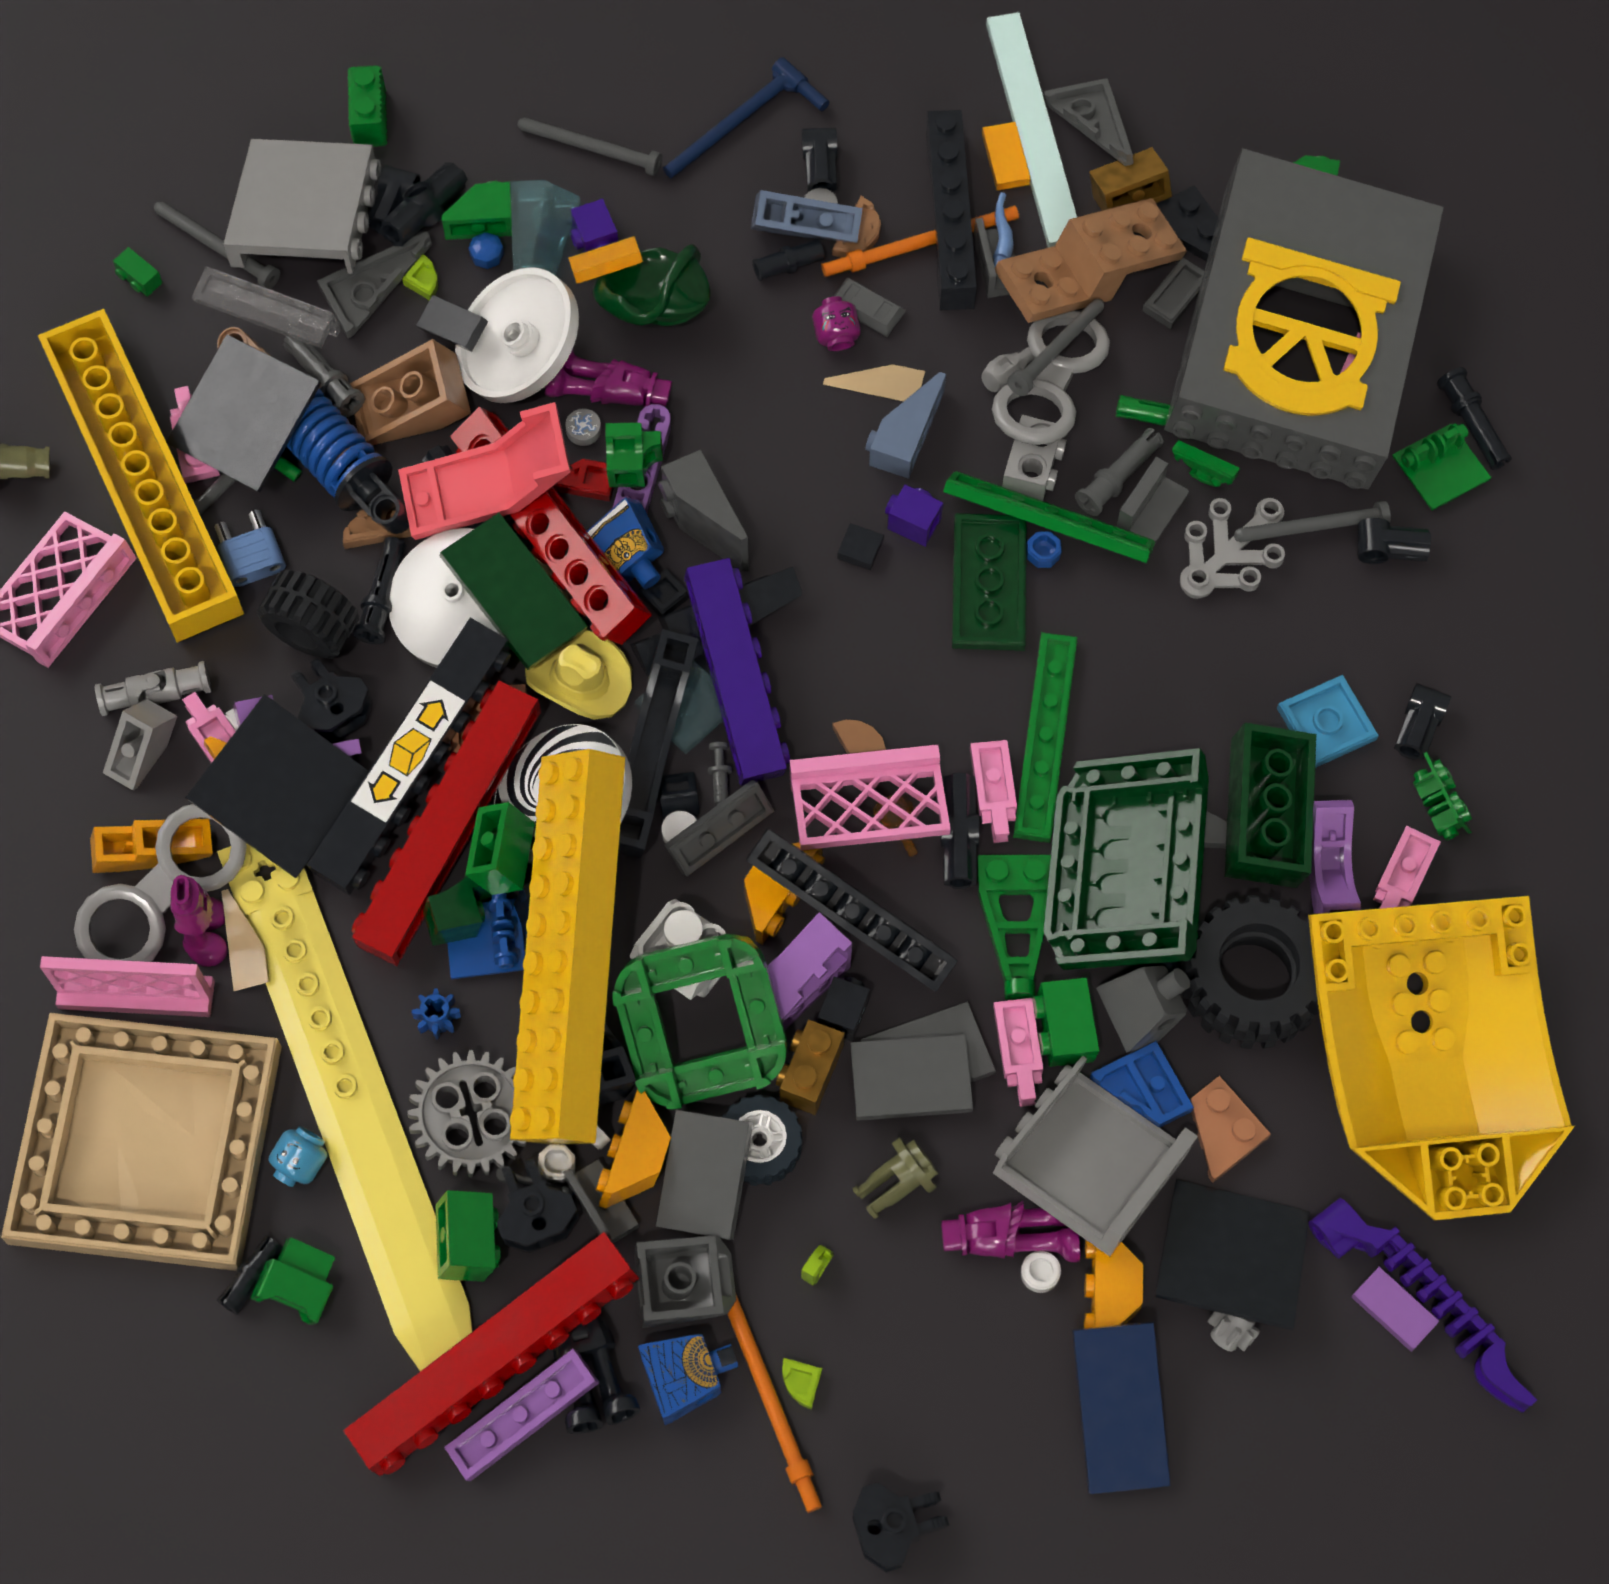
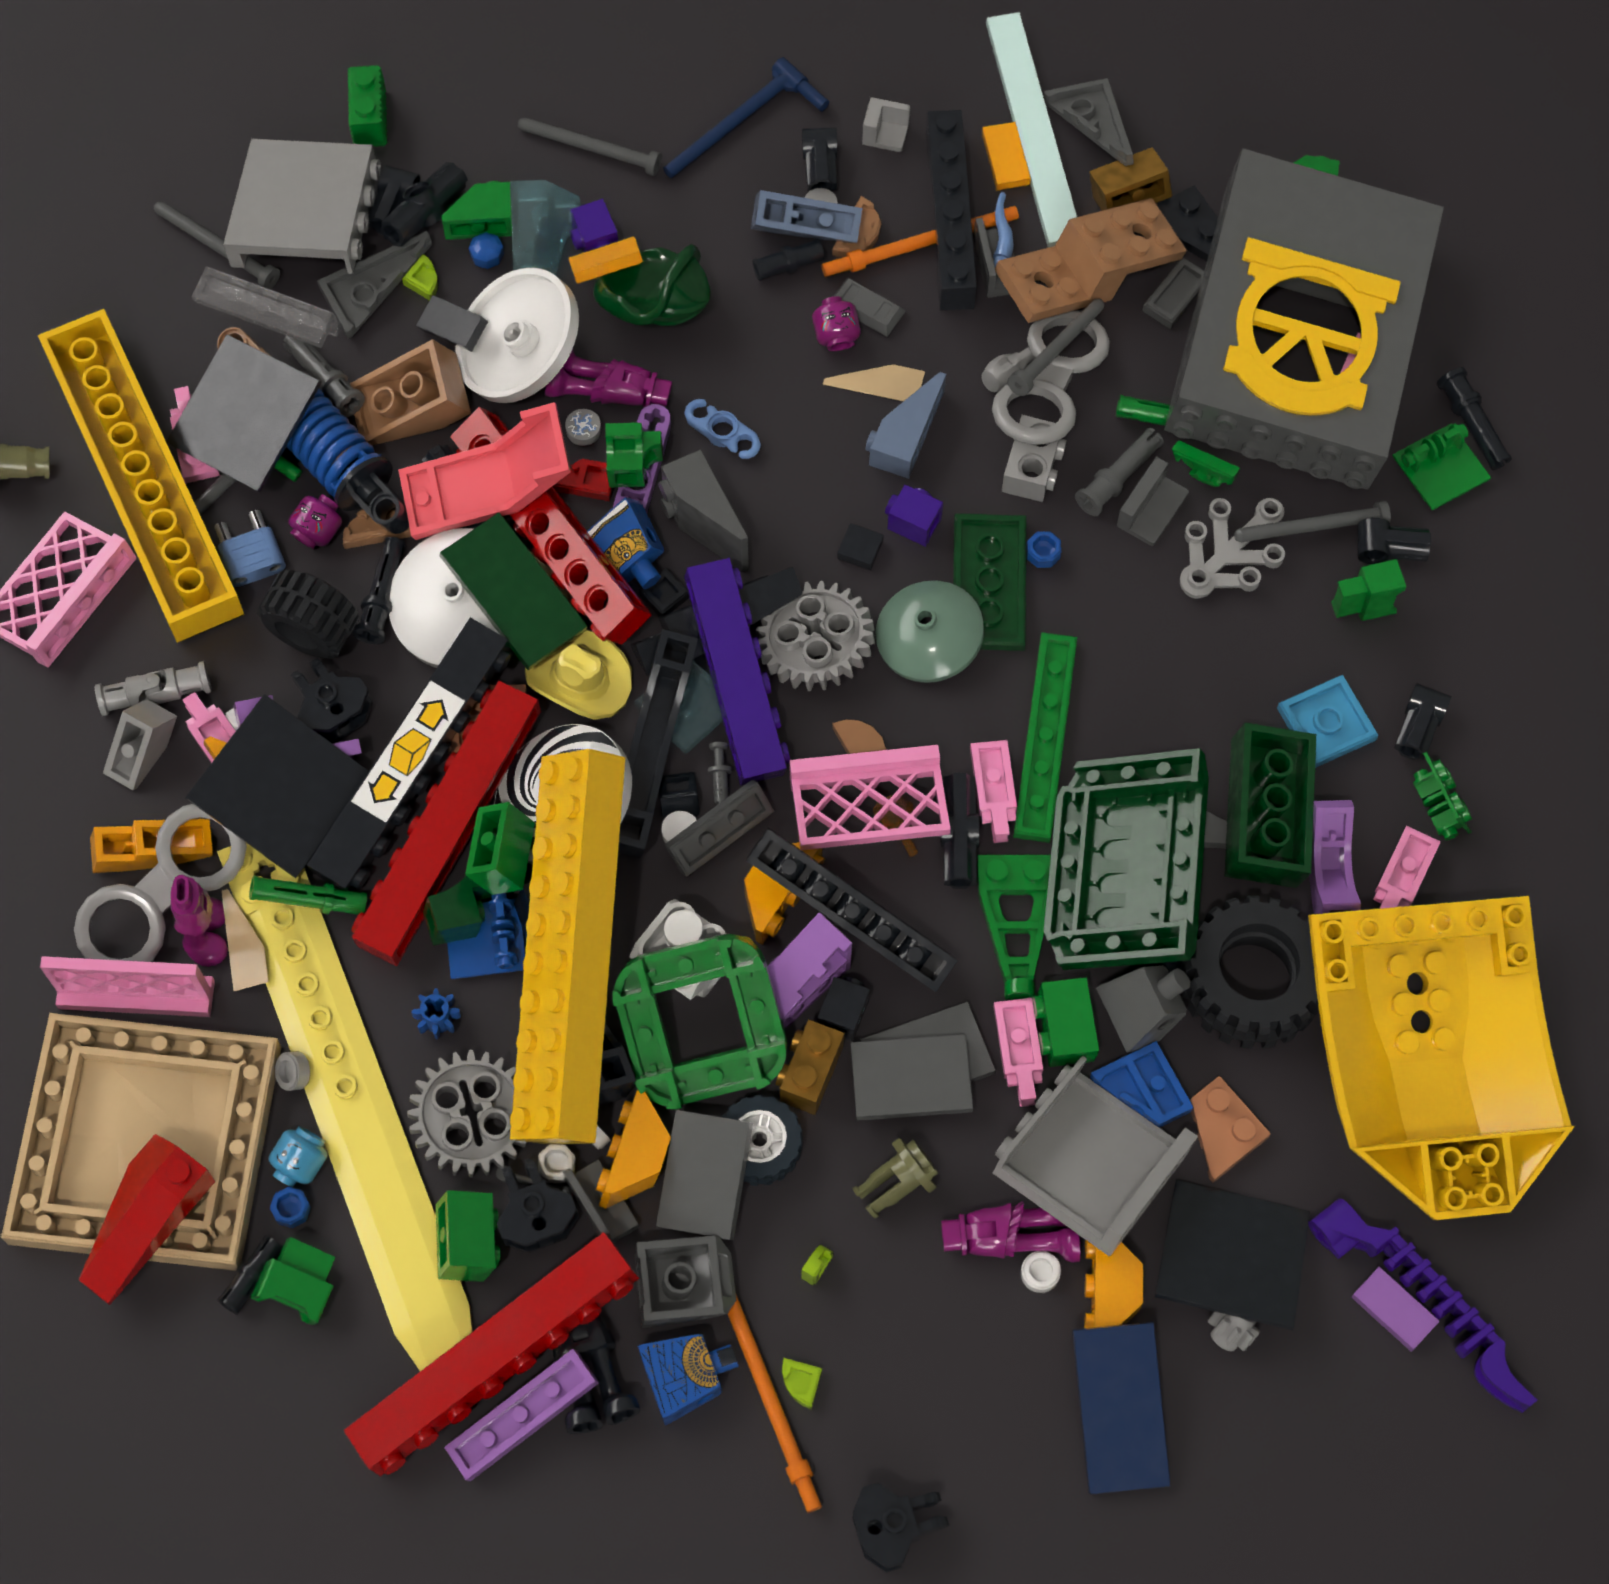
green piece [113,247,163,297] -> none
green tile [943,471,1156,563] -> none
none -> red wedge [78,1133,215,1305]
none -> green pin [249,876,367,915]
none -> blue tile [270,1187,311,1229]
none -> light grey tile [275,1051,310,1091]
none -> magenta head [288,494,343,550]
none -> medium blue piece [684,399,761,459]
none -> light grey gear [756,581,875,691]
none -> light grey panel [862,97,910,152]
none -> sand green dish [875,581,984,683]
none -> green piece [1331,559,1406,621]

